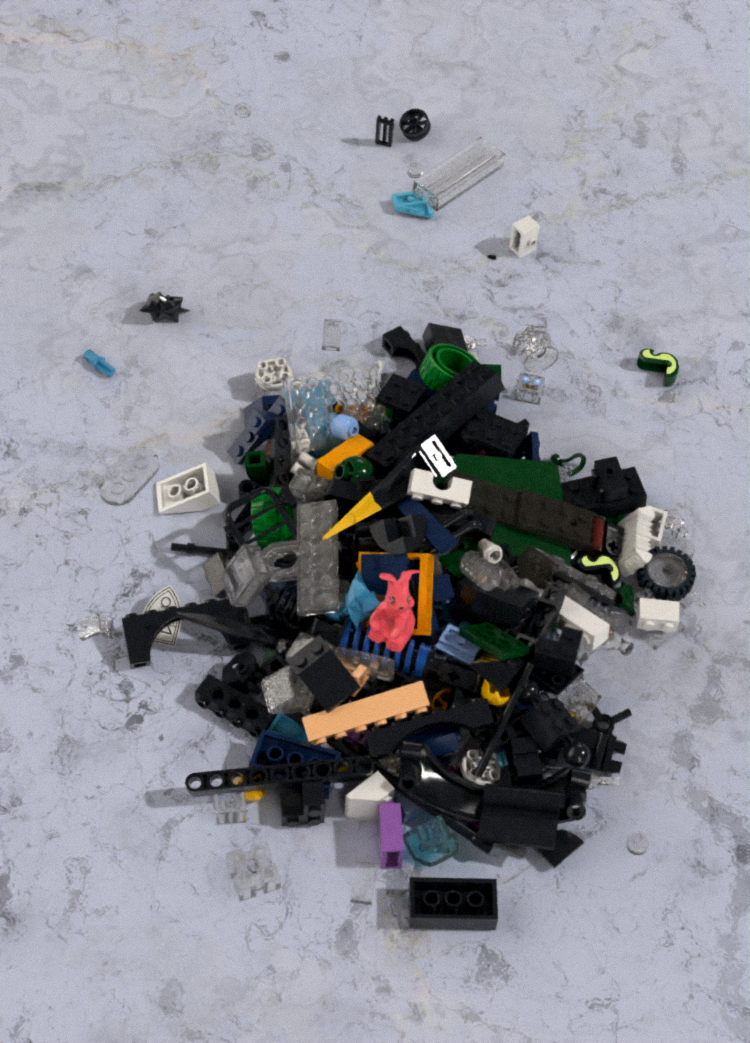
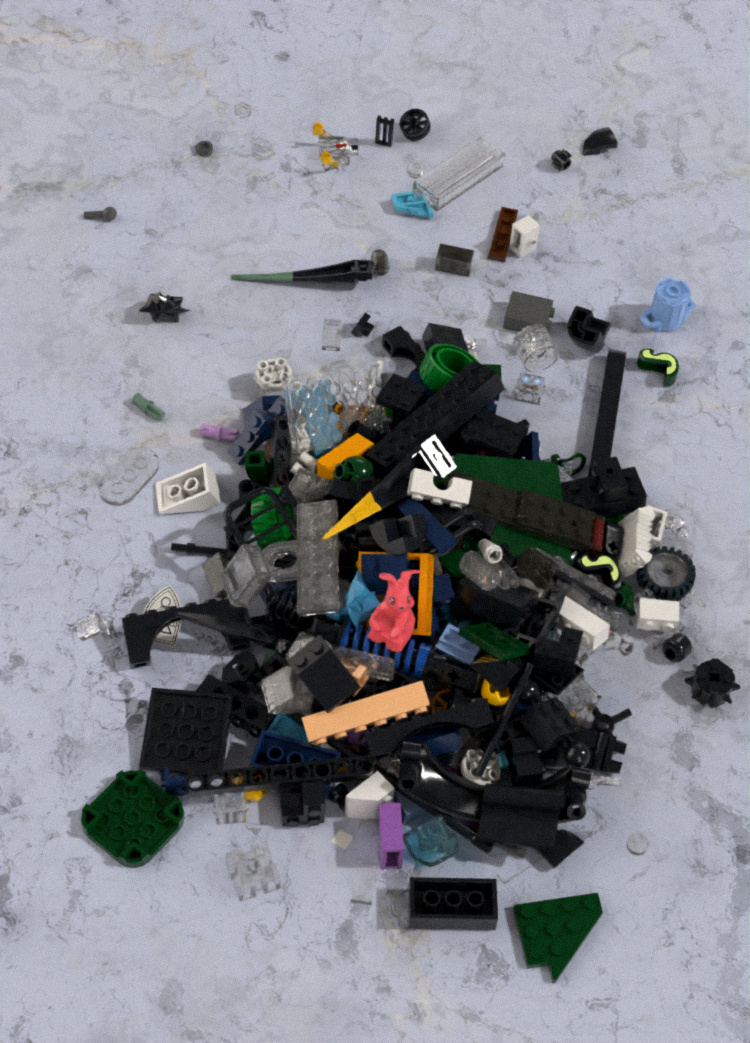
dark azure axle [83,349,115,377] -> none
light blue head [330,414,359,441] -> none
none -> dark green tile [81,769,185,868]
none -> dark grey bar [84,207,117,221]
none -> sand green axle [132,393,165,421]
none -> black plate [139,687,234,774]
none -> dark blue bracket [161,767,191,796]
none -> dark grey tile [196,141,213,157]
none -> lavender pin [200,424,239,441]
none -> black plate [231,259,372,284]
none -> clear torso [313,122,359,171]
none -> black wheel [328,783,350,812]
none -> white sticker [331,829,353,849]
none -> black tile [351,312,375,337]
none -> clear smoke brick [371,249,389,276]
none -> clear smoke brick [435,244,474,277]
none -> reddish brown tile [488,207,518,262]
none -> dark grey brick [503,291,555,338]
none -> dark green wing [513,893,603,983]
none -> black gear [551,149,572,171]
none -> black brick [567,306,611,353]
none -> black brick [583,127,618,156]
none -> black beam [588,349,627,477]
none -> light blue container [640,277,696,332]
none -> black head [662,633,692,662]
none -> black brick [685,658,740,708]

